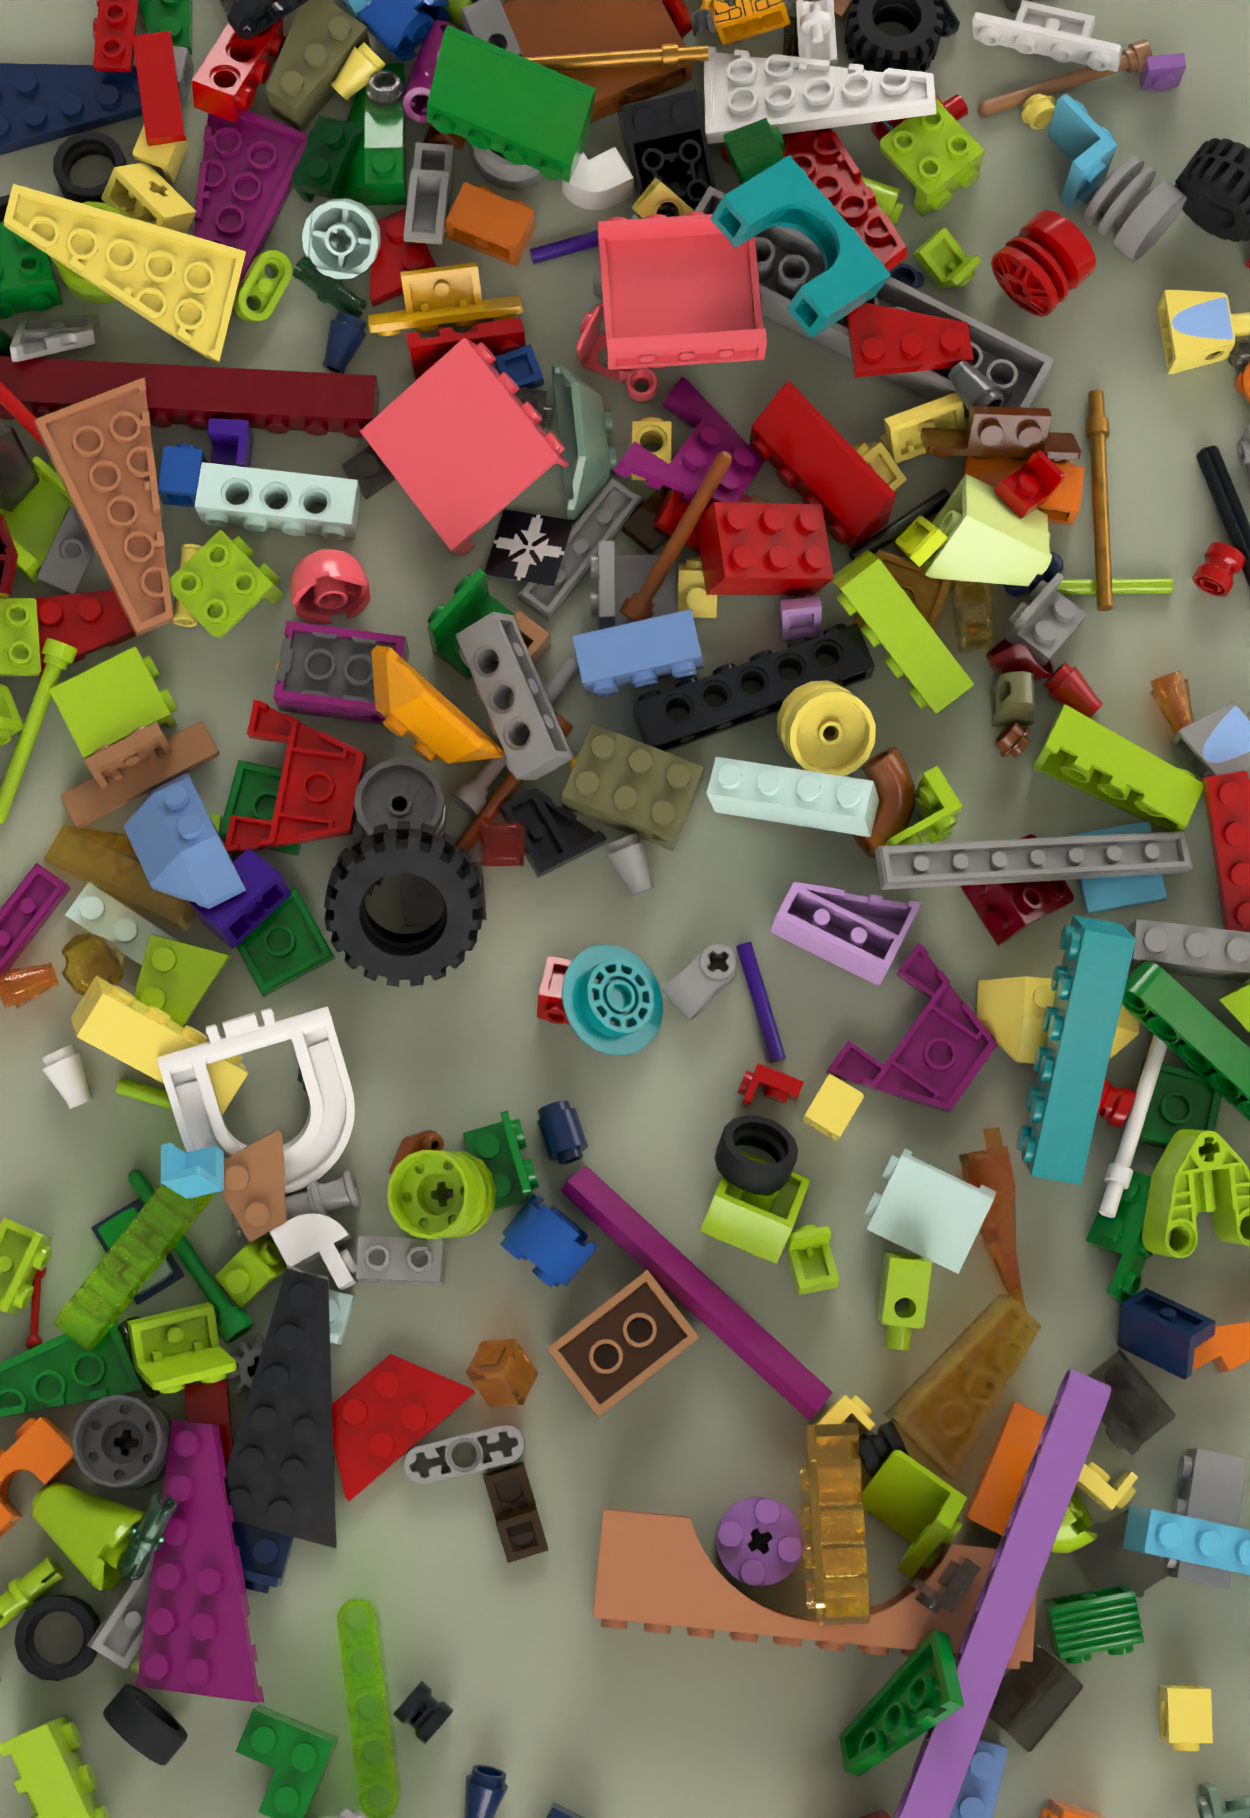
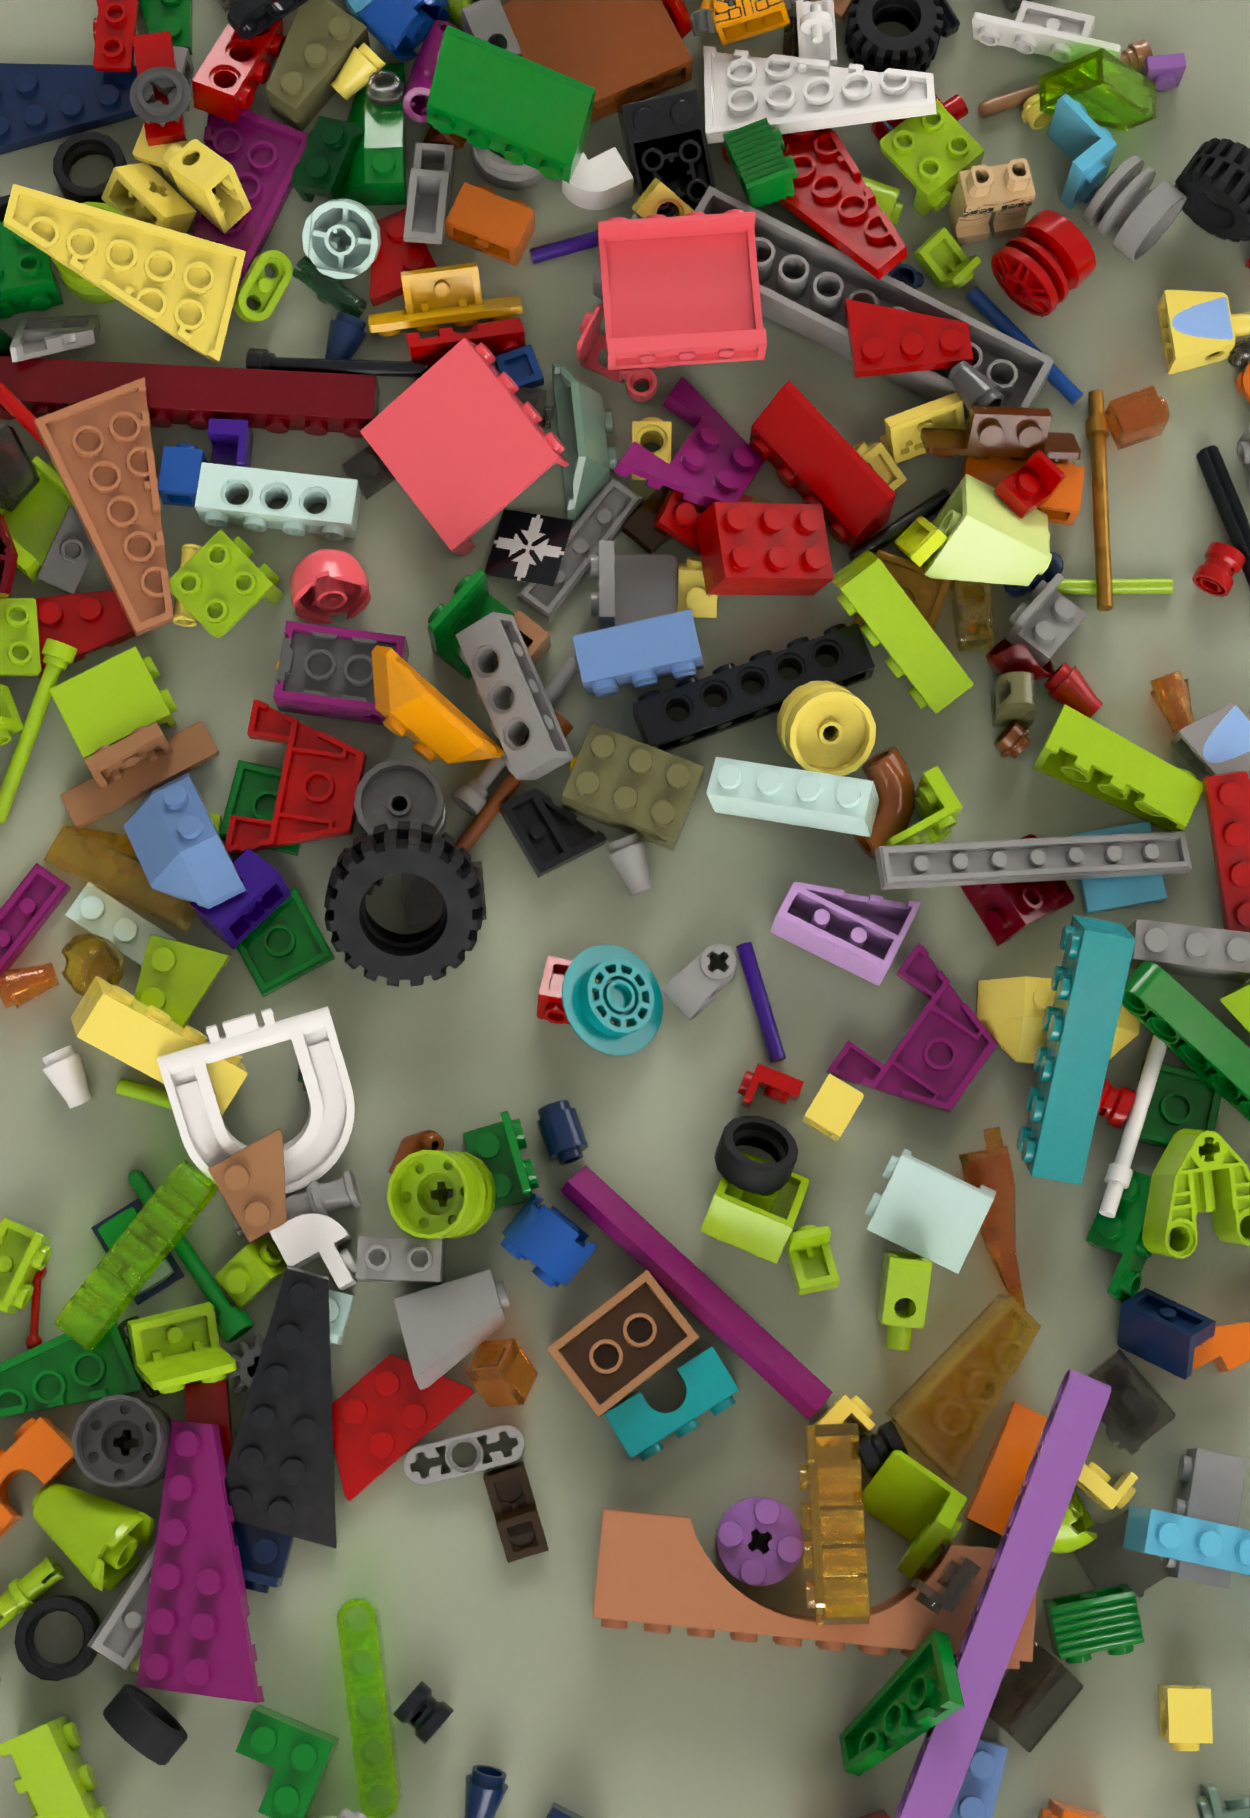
clear green pin [117,1493,178,1580] -> none
medium azure panel [161,1142,224,1199] -> none
clear red panel [479,817,525,867] -> none
pearl gold bar [524,43,709,71] -> none
dark orange piece [619,451,732,622] -> none
teal arch [710,155,891,338] -> none
lavender tile [780,593,822,641] -> none
none -> dark grey gear [130,66,193,127]
none -> light yellow torso [164,139,252,234]
none -> black piece [246,348,430,378]
none -> light grey slope [393,1269,510,1390]
none -> teal arch [604,1346,739,1462]
none -> tan hips [947,158,1036,245]
none -> blue bar [966,286,1083,405]
none -> clear neon green slope [1039,48,1156,131]
none -> clear orange brick [1105,385,1170,450]

